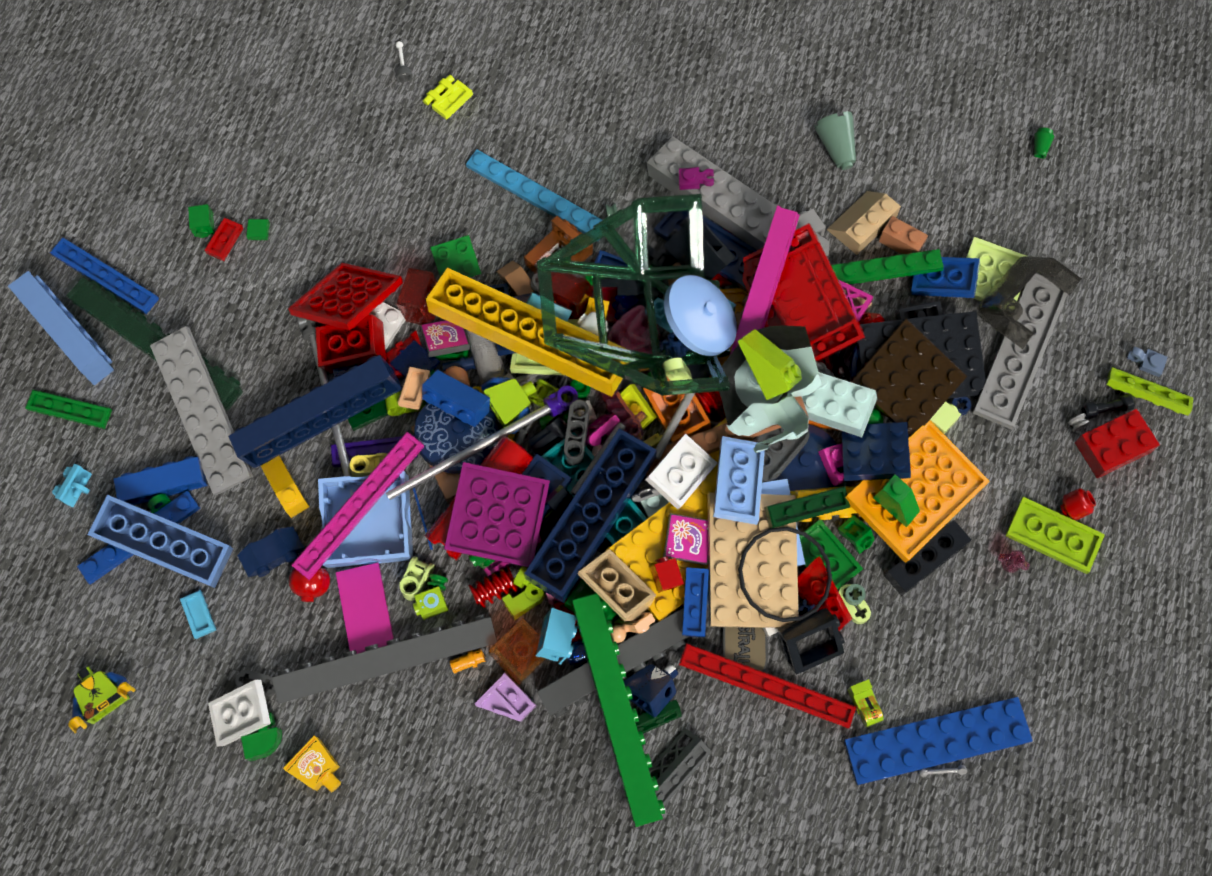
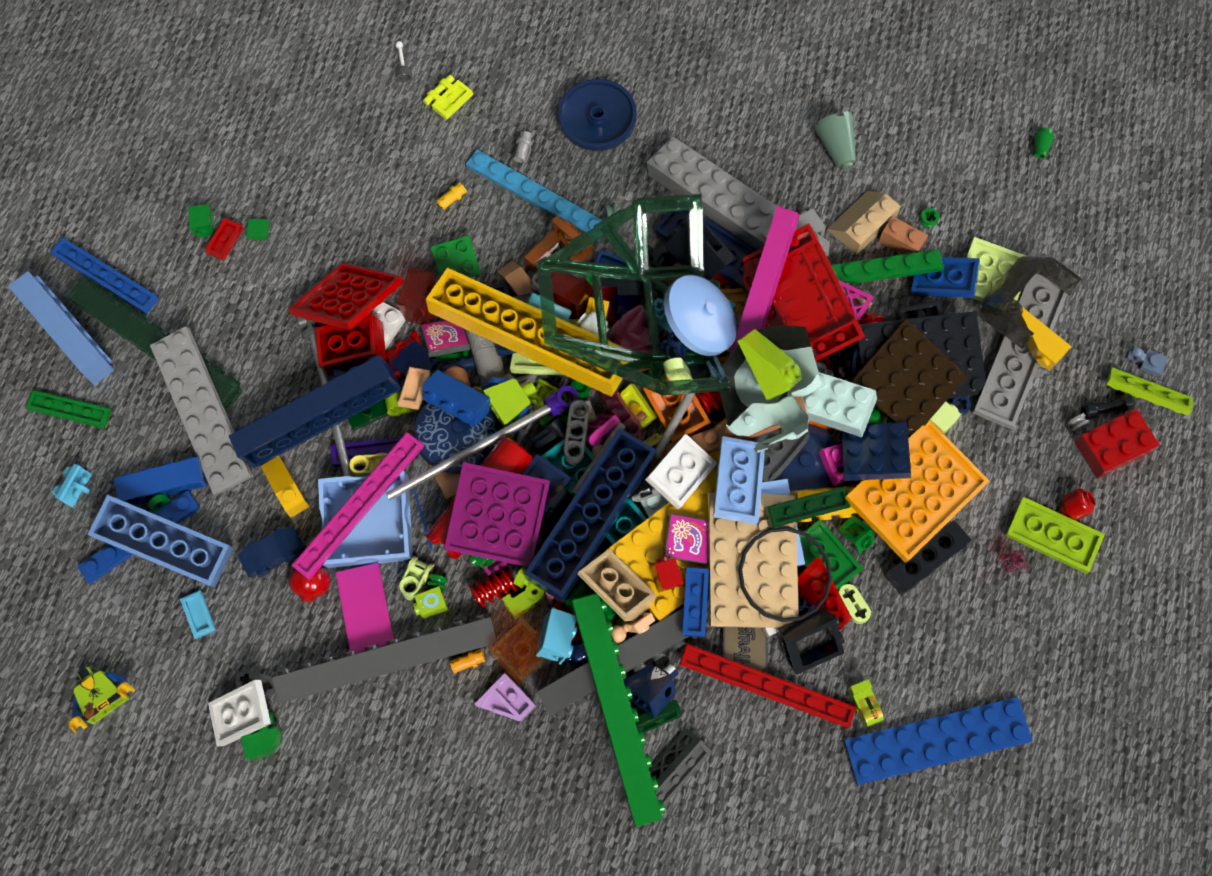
yellow torso [283,735,341,793] -> none
magenta plate [679,167,714,190] -> none
sand green bush [844,584,866,606] -> none
green slope [873,475,920,527] -> none
light grey hinge [919,765,967,777] -> none
none -> yellow pin [436,182,467,210]
none -> light grey pin [513,131,532,163]
none -> dark blue dish [559,79,637,151]
none -> green bush [920,208,939,228]
none -> yellow slope [1014,307,1072,371]

